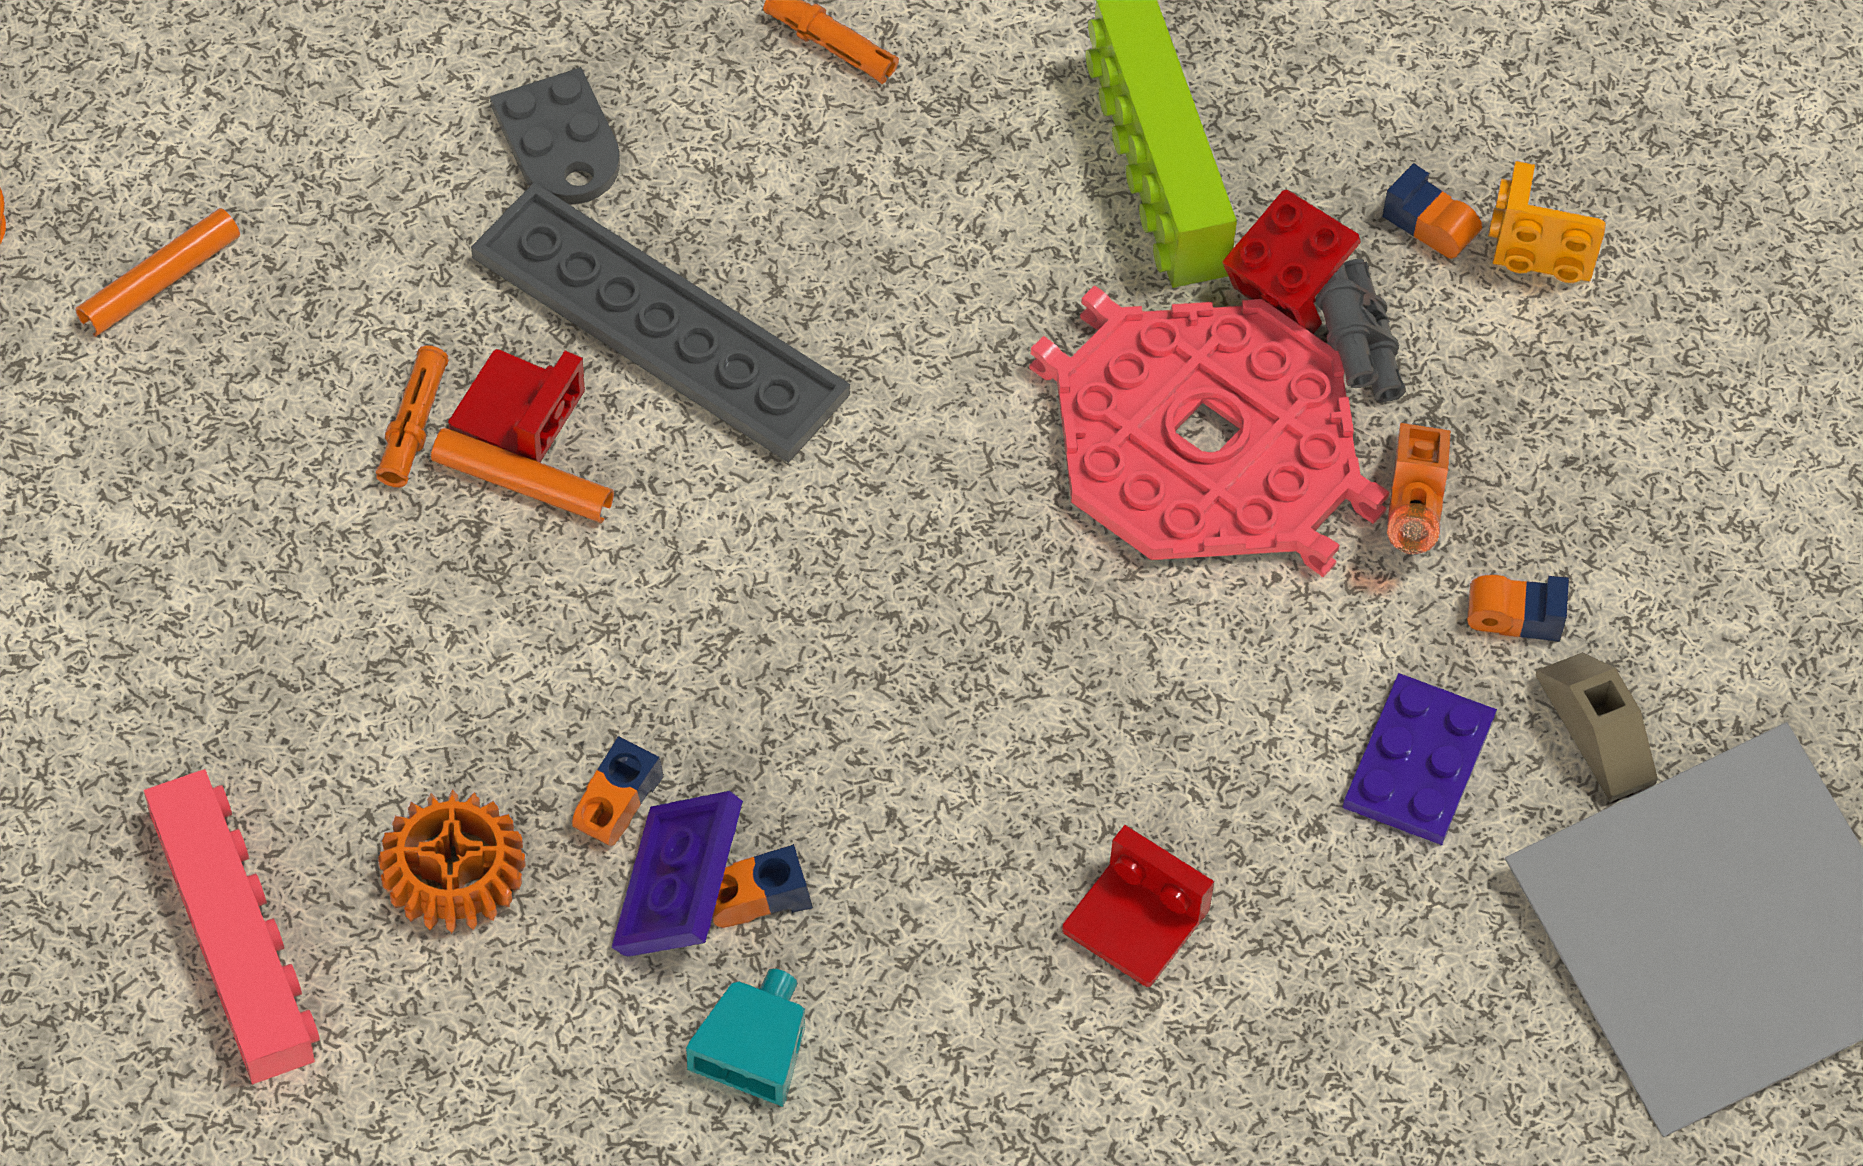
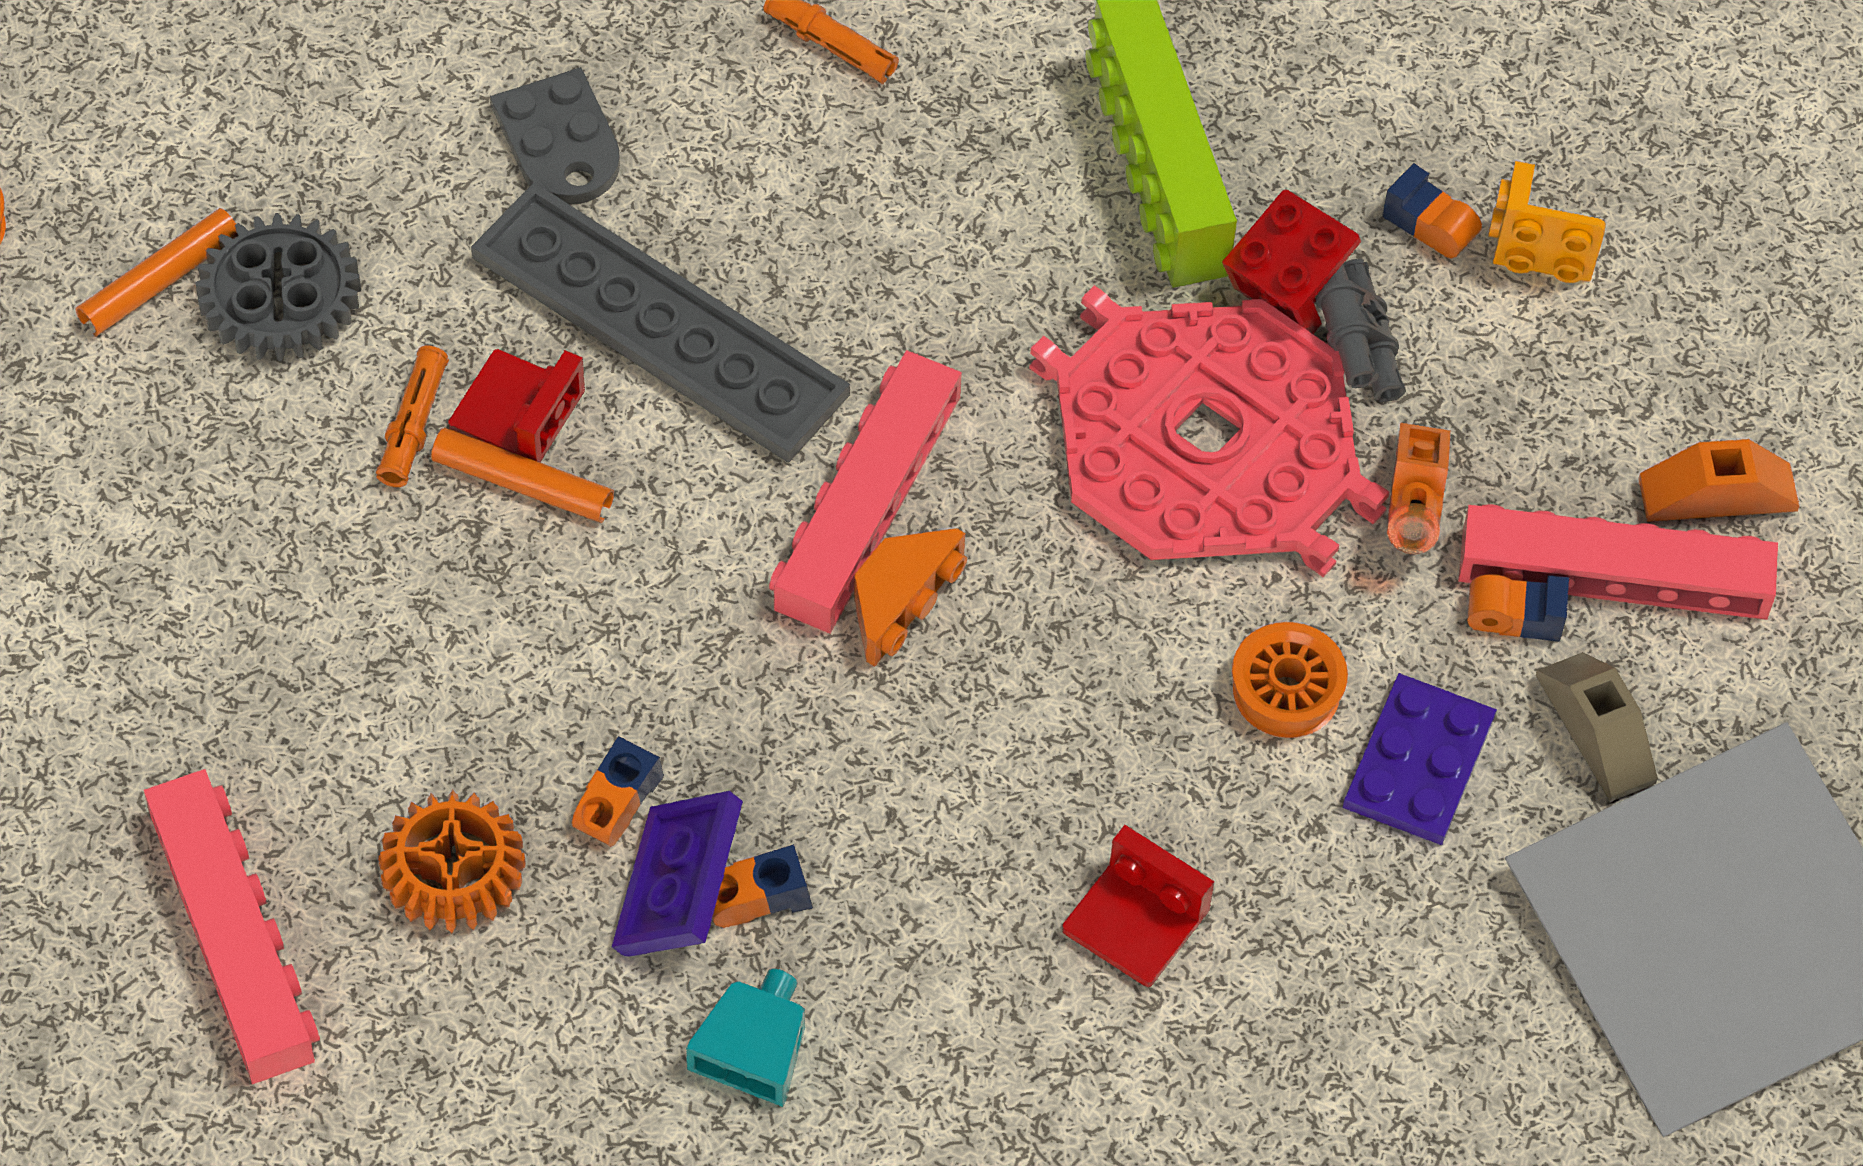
none -> dark grey gear [196,213,361,361]
none -> coral brick [769,350,962,634]
none -> orange slope [854,528,967,667]
none -> orange wheel [1232,622,1348,738]
none -> coral brick [1458,504,1778,620]
none -> orange slope [1638,439,1799,522]

